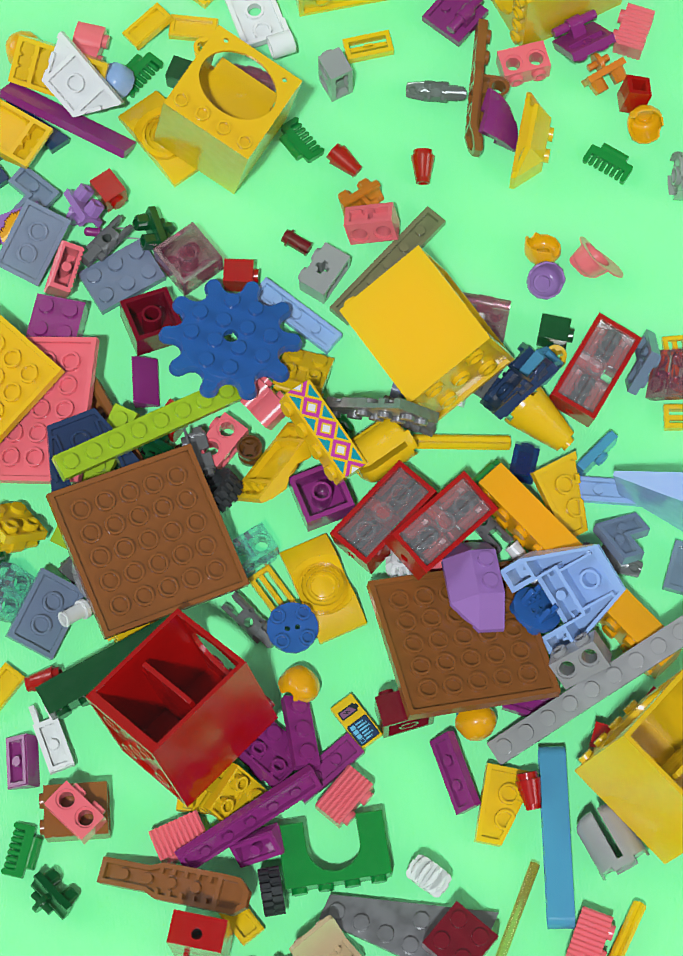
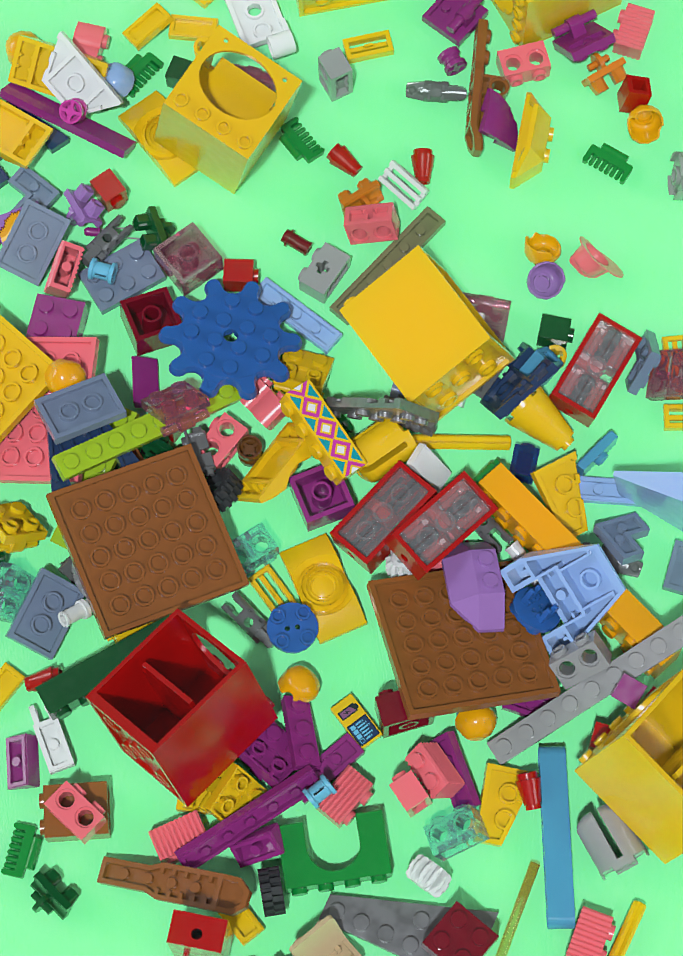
none -> sand blue plate [34,373,127,445]
none -> light orange hair [44,358,86,393]
none -> dark pink wheel [59,98,88,124]
none -> medium azure bush [87,257,118,285]
none -> clear pink plate [140,380,210,437]
none -> medium azure bush [302,774,337,809]
none -> white tile [378,160,430,210]
none -> coral brick [389,770,432,818]
none -> coral brick [405,742,465,799]
none -> white tile [406,443,452,493]
none -> clear light blue brick [423,804,490,861]
none -> magenta wheel [437,46,467,76]
none -> magenta tile [610,672,648,709]

